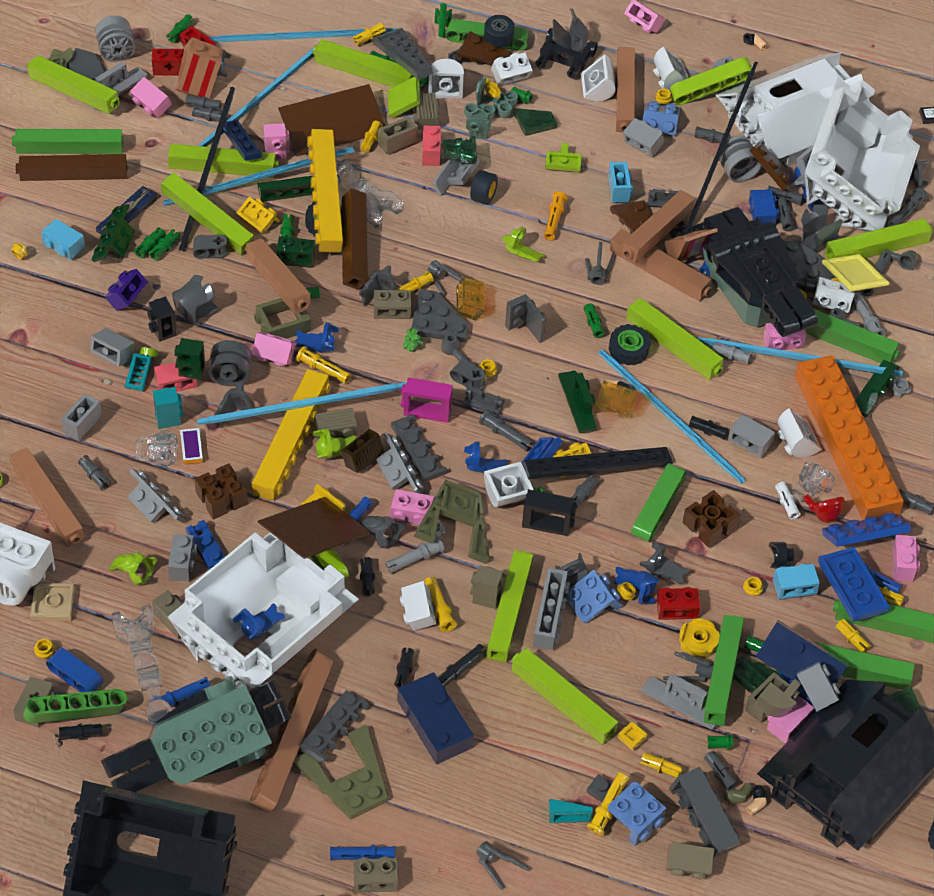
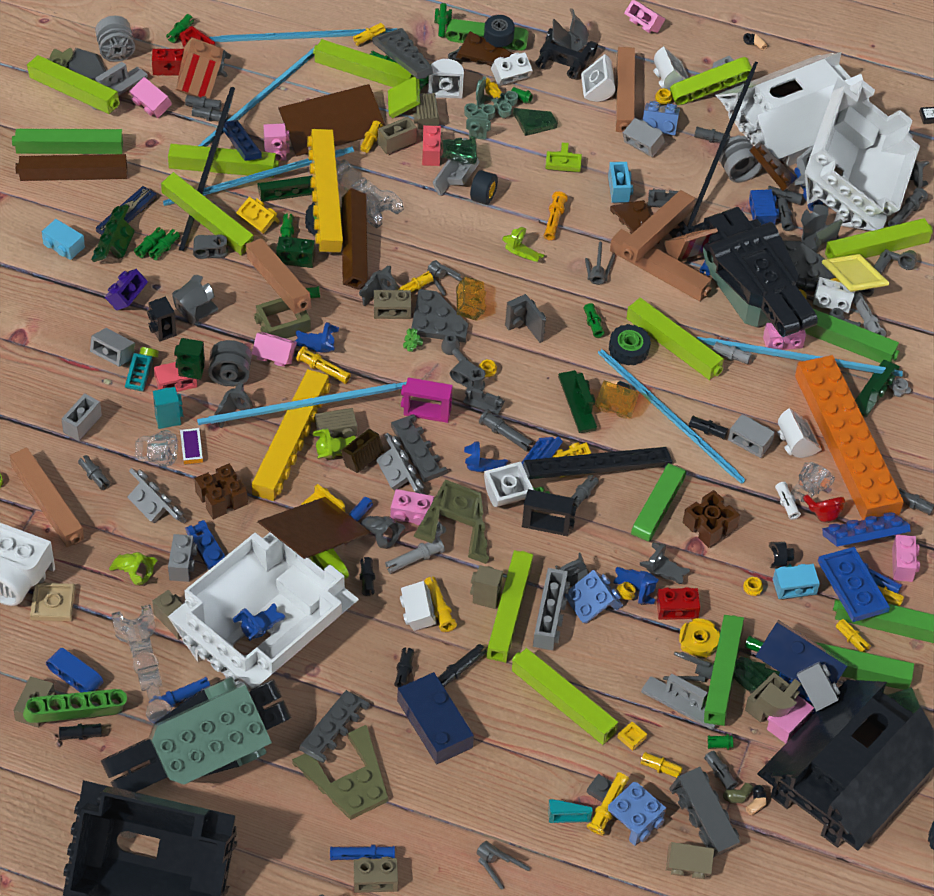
yellow plate [10,243,28,260] -> none
yellow plate [34,639,55,659] -> none
nougat beam [250,649,333,813] -> none

